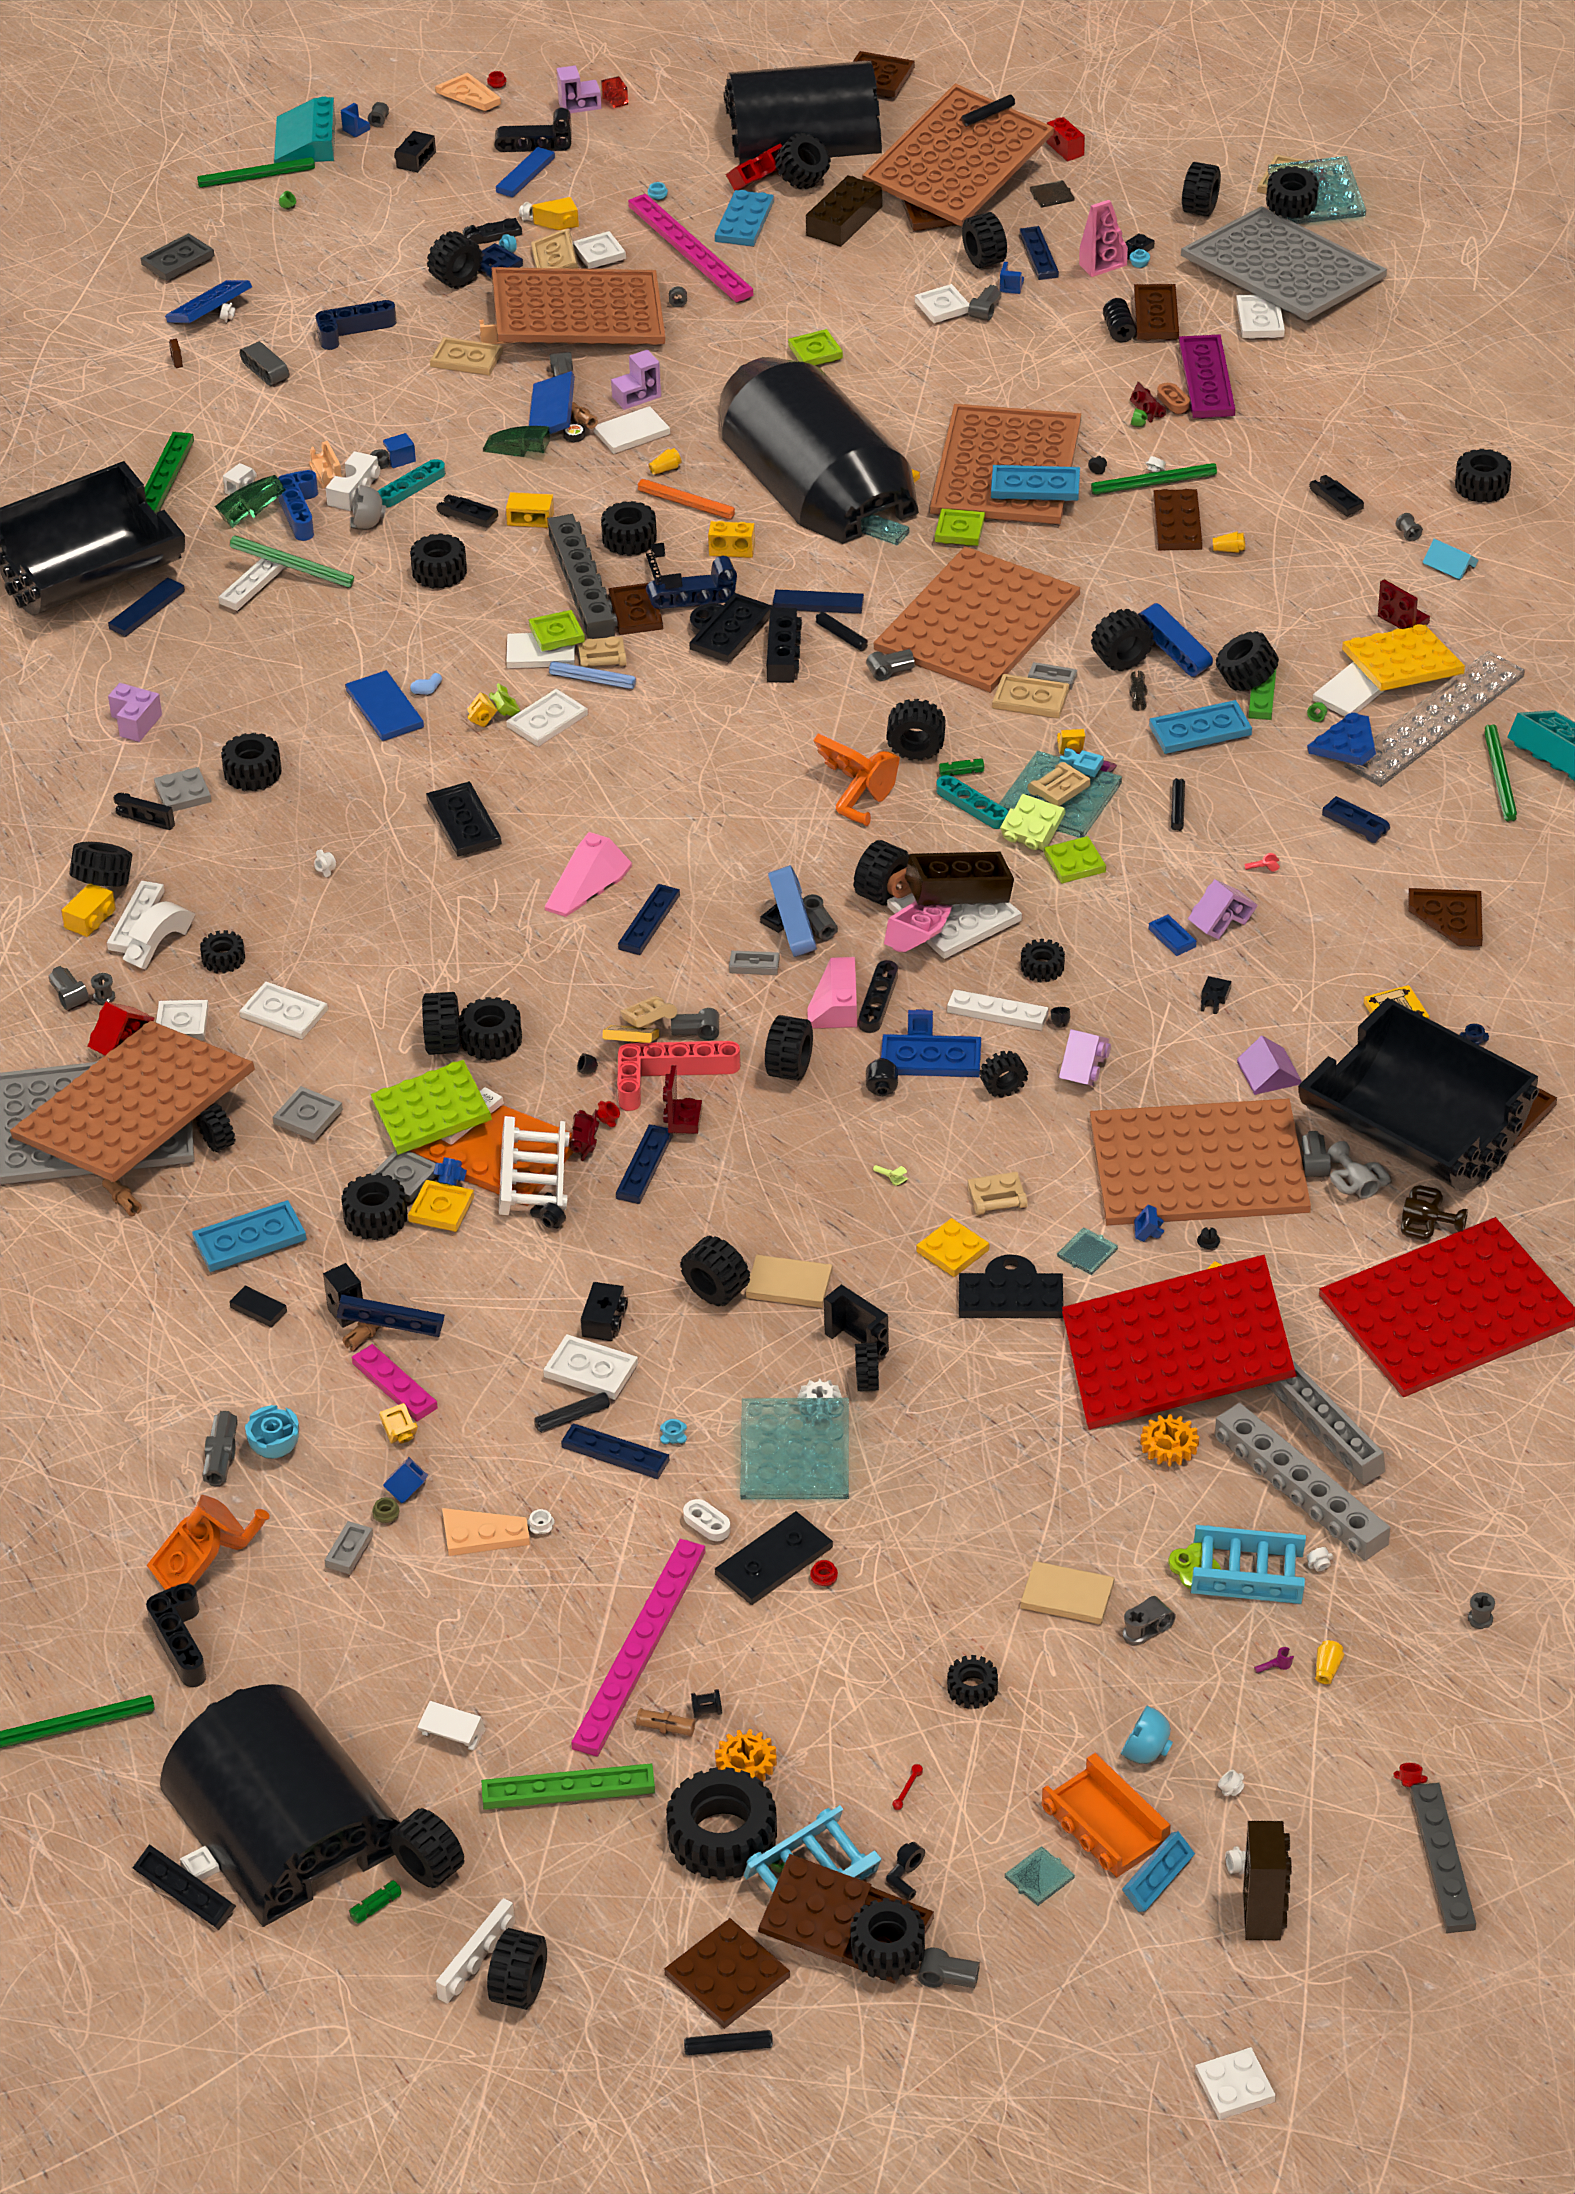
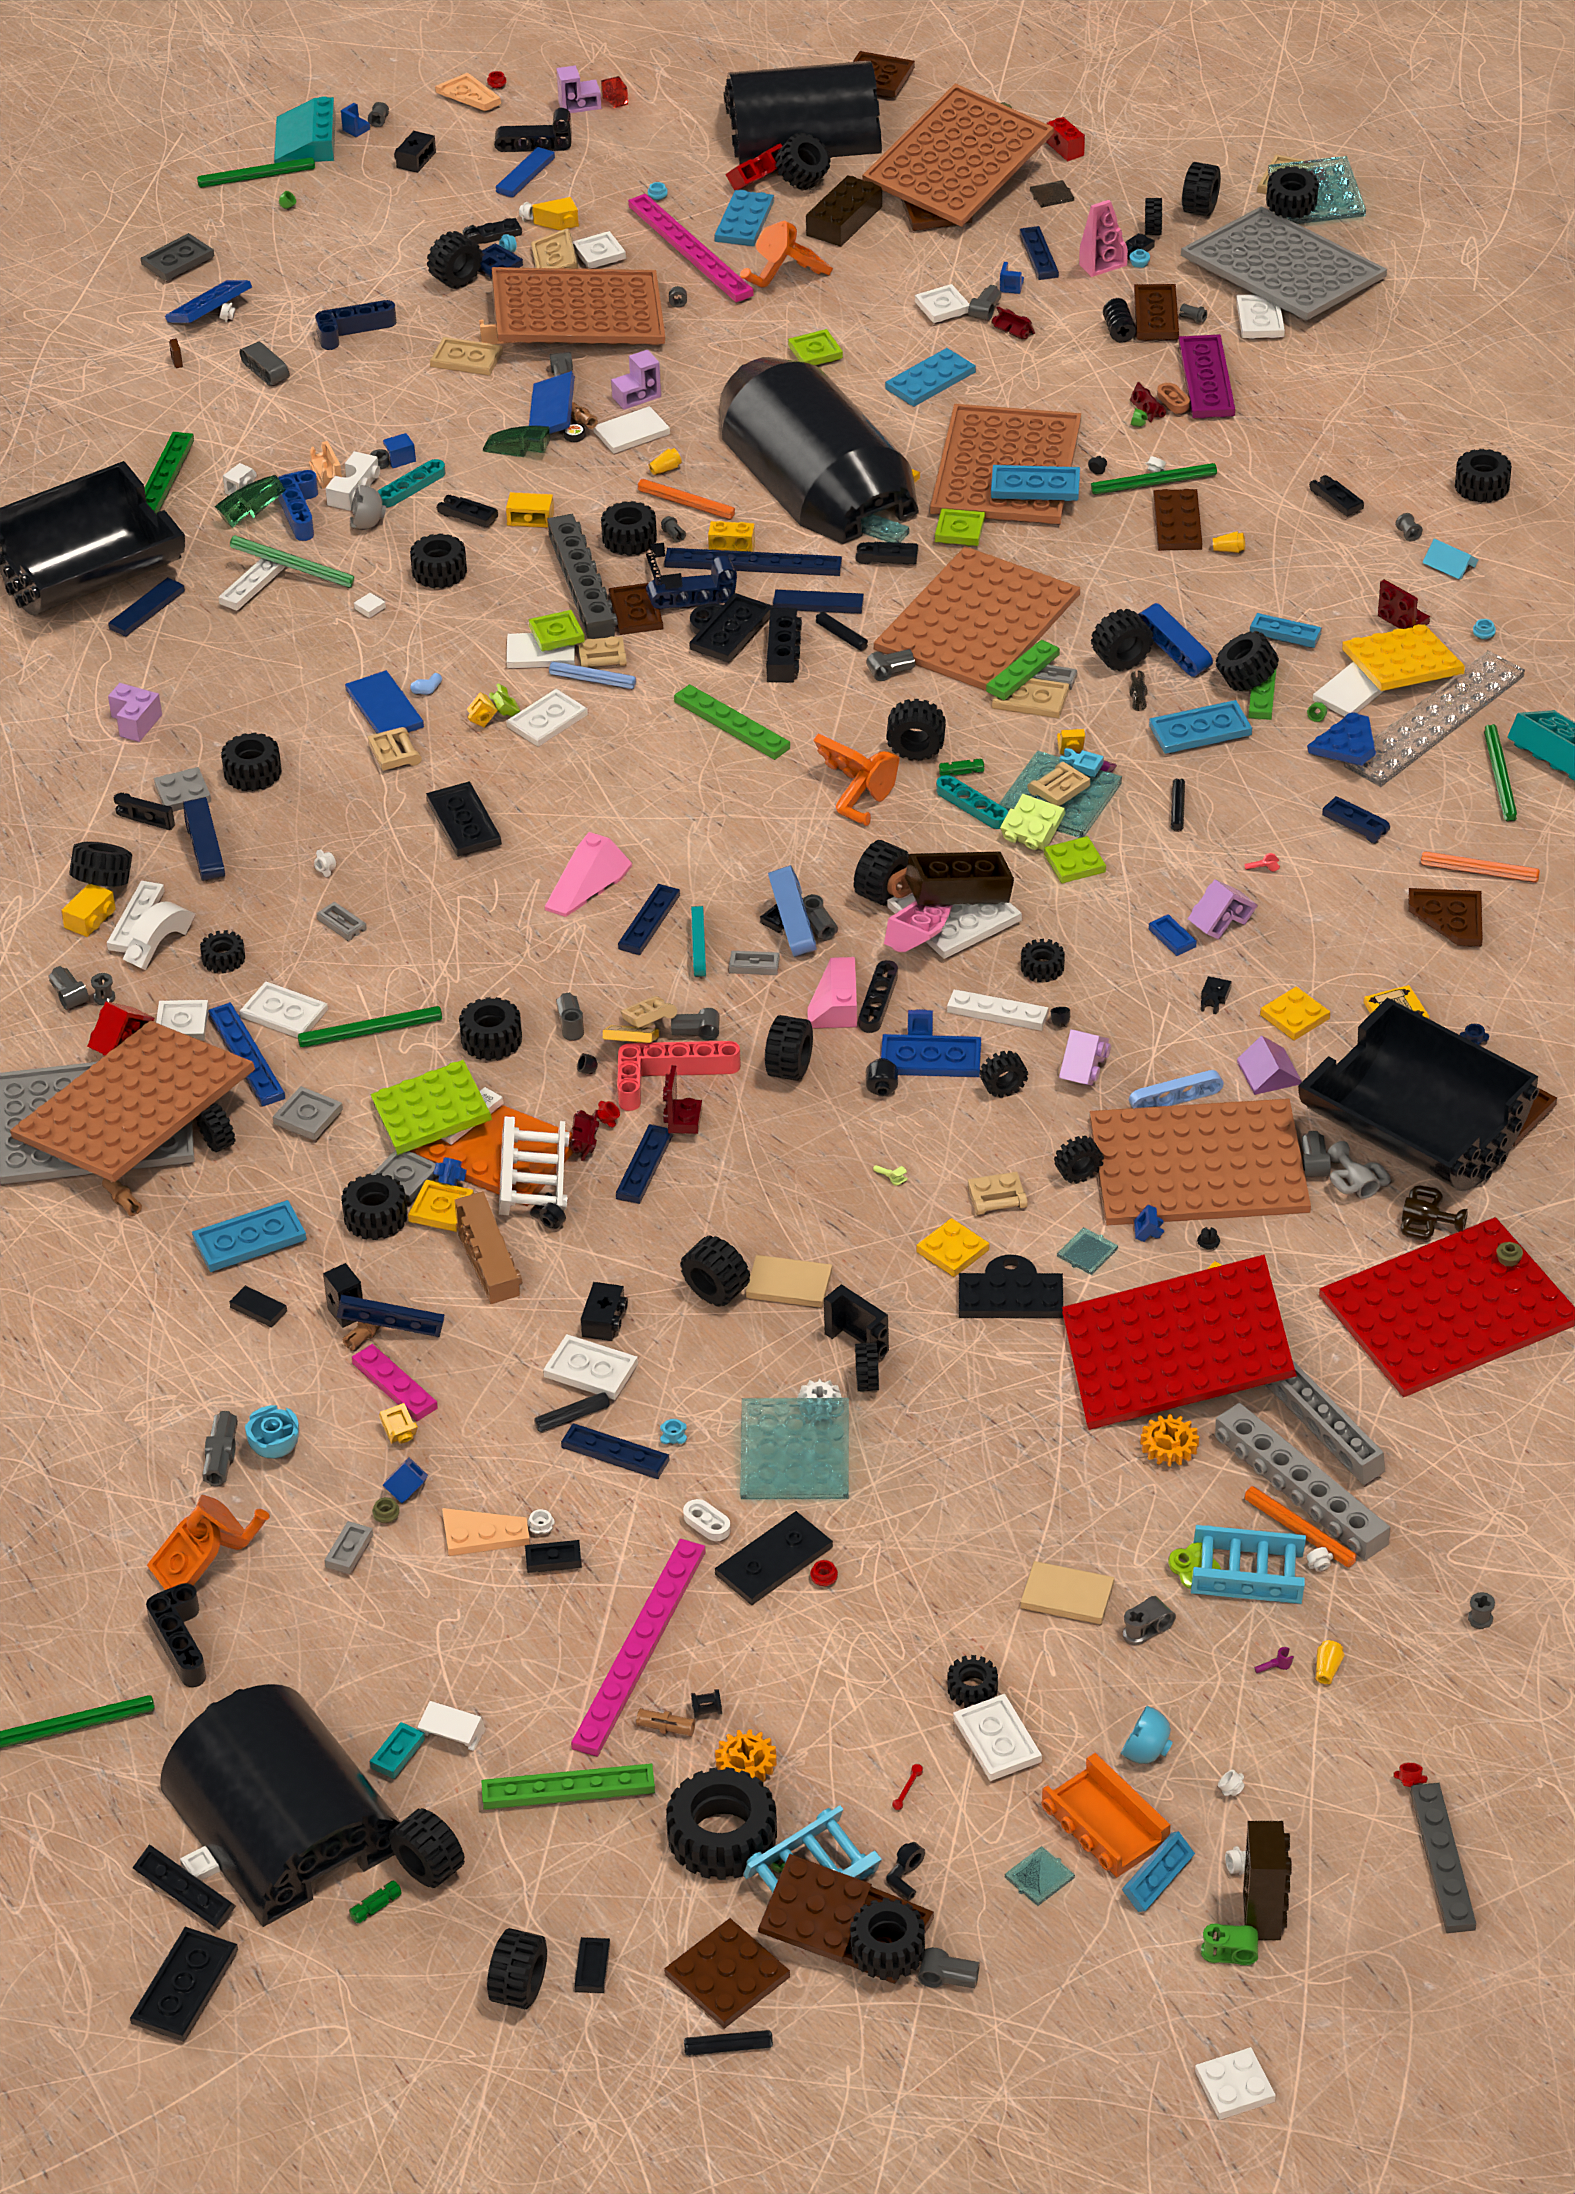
black tyre [422,992,461,1055] -> none
white plate [436,1898,515,2004] -> none
black axle [961,94,1015,127] -> none
black tyre [962,212,1007,269] -> none
none -> black plate [130,1926,238,2042]
none -> dark blue beam [183,797,225,881]
none -> blue tile [208,1002,286,1107]
none -> green axle [298,1006,442,1048]
none -> light grey tile [317,902,367,941]
none -> white tile [354,593,386,618]
none -> tan plate [367,727,422,771]
none -> teal plate [369,1722,425,1779]
none -> medium nougat wedge [454,1191,523,1304]
none -> black plate [525,1540,582,1573]
none -> dark grey piece [556,992,584,1040]
none -> black tile [575,1937,610,1994]
none -> dark grey pin [661,516,686,542]
none -> dark blue tile [664,548,842,576]
none -> bright green plate [674,684,790,760]
none -> teal beam [691,906,706,977]
none -> orange plate [740,221,833,288]
none -> black hinge [855,542,919,564]
none -> dark azure plate [885,348,976,407]
none -> white plate [953,1694,1042,1781]
none -> bright green plate [986,639,1060,700]
none -> dark red hinge [991,306,1035,339]
none -> black tyre [1054,1136,1104,1184]
none -> light blue beam [1128,1070,1224,1109]
none -> black tyre [1145,198,1162,235]
none -> dark grey pin [1179,303,1208,323]
none -> bright green piece [1201,1923,1258,1965]
none -> orange axle [1245,1486,1357,1567]
none -> dark azure plate [1250,613,1322,648]
none -> yellow plate [1260,986,1330,1041]
none -> orange axle [1421,851,1540,883]
none -> medium azure plate [1473,619,1496,639]
none -> olive plate [1496,1242,1523,1266]

